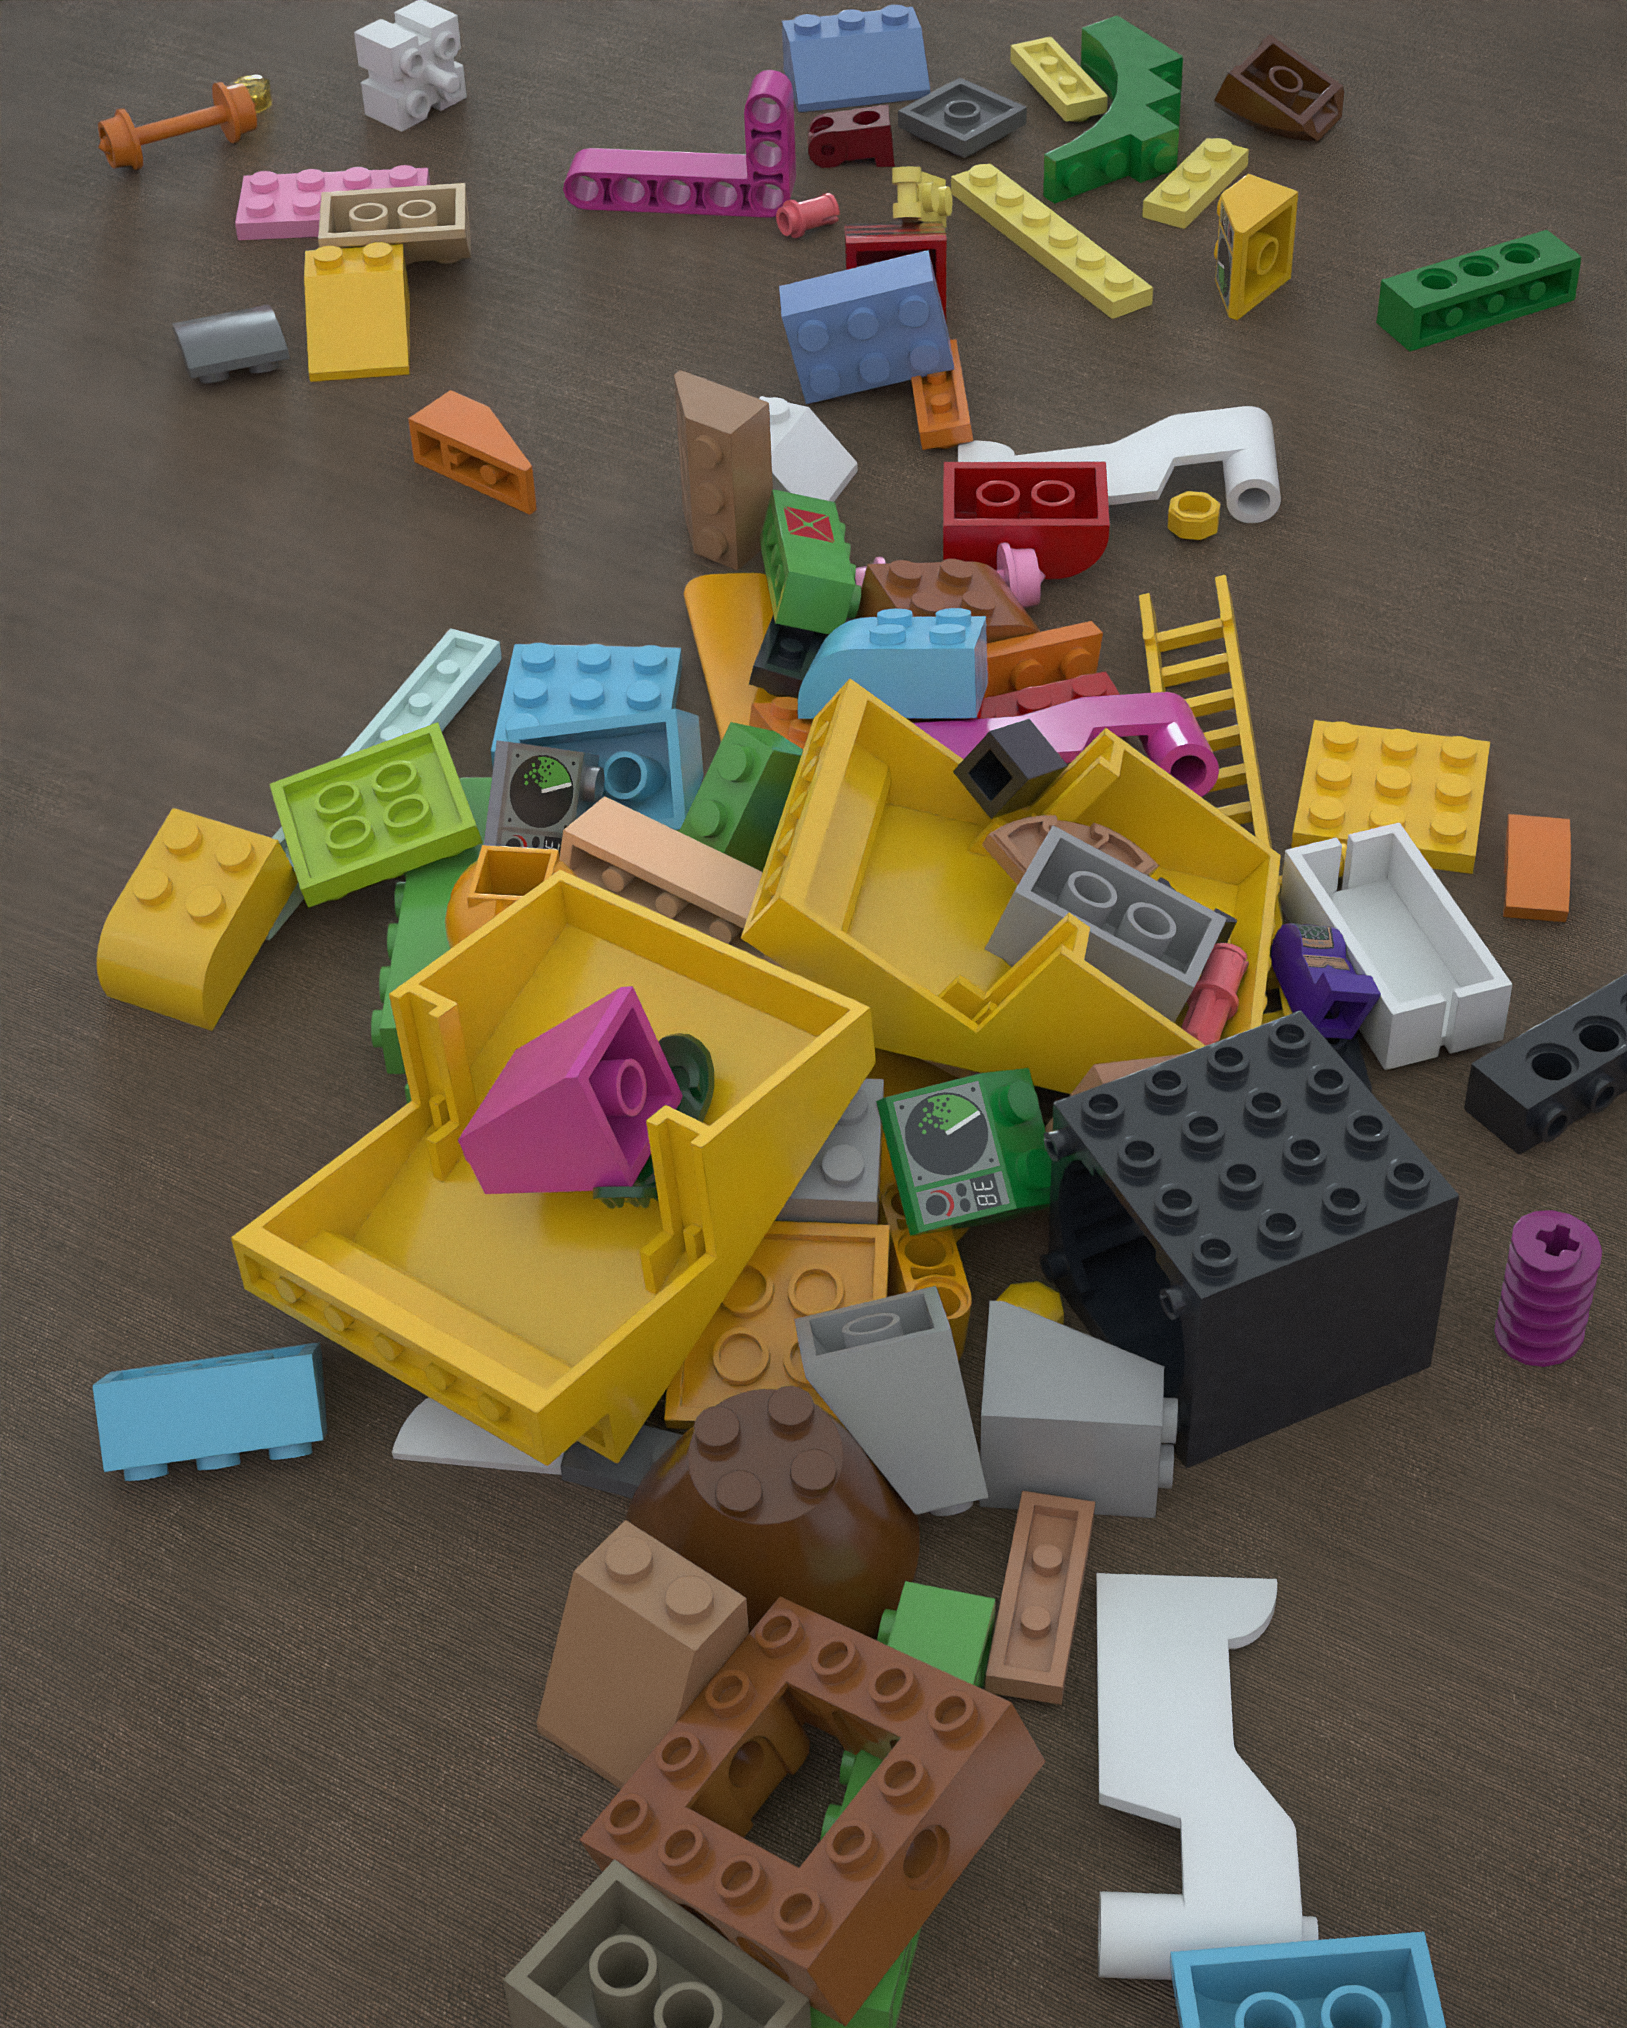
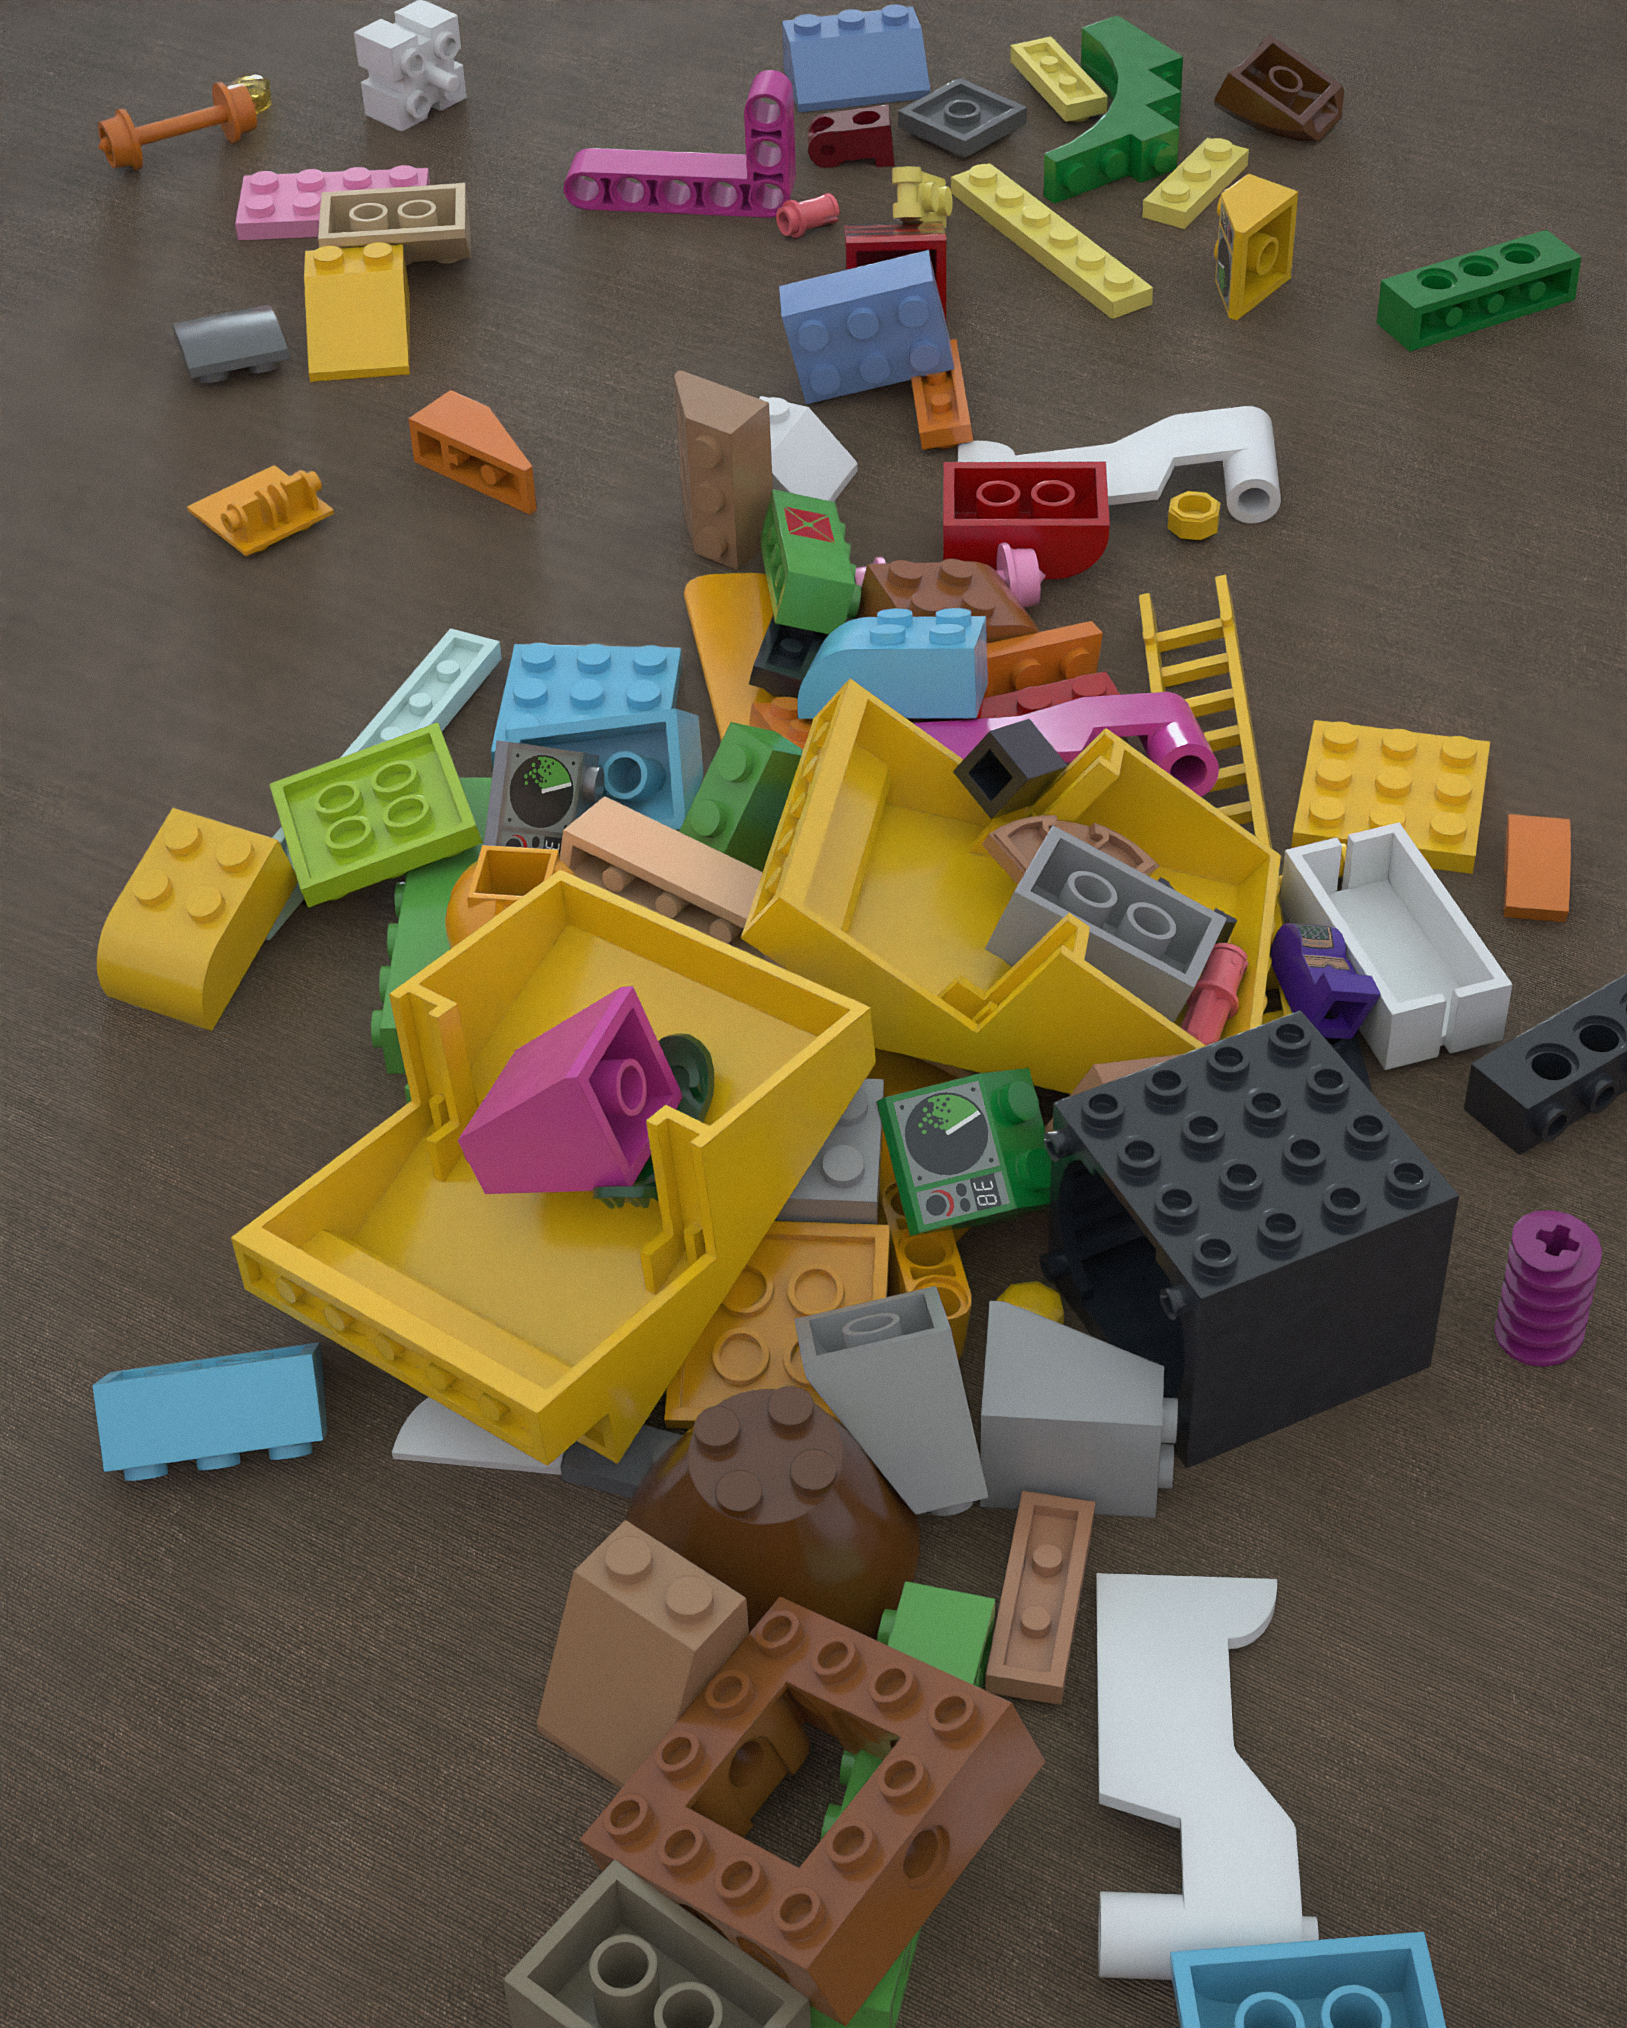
none -> light orange hinge [187,465,334,557]

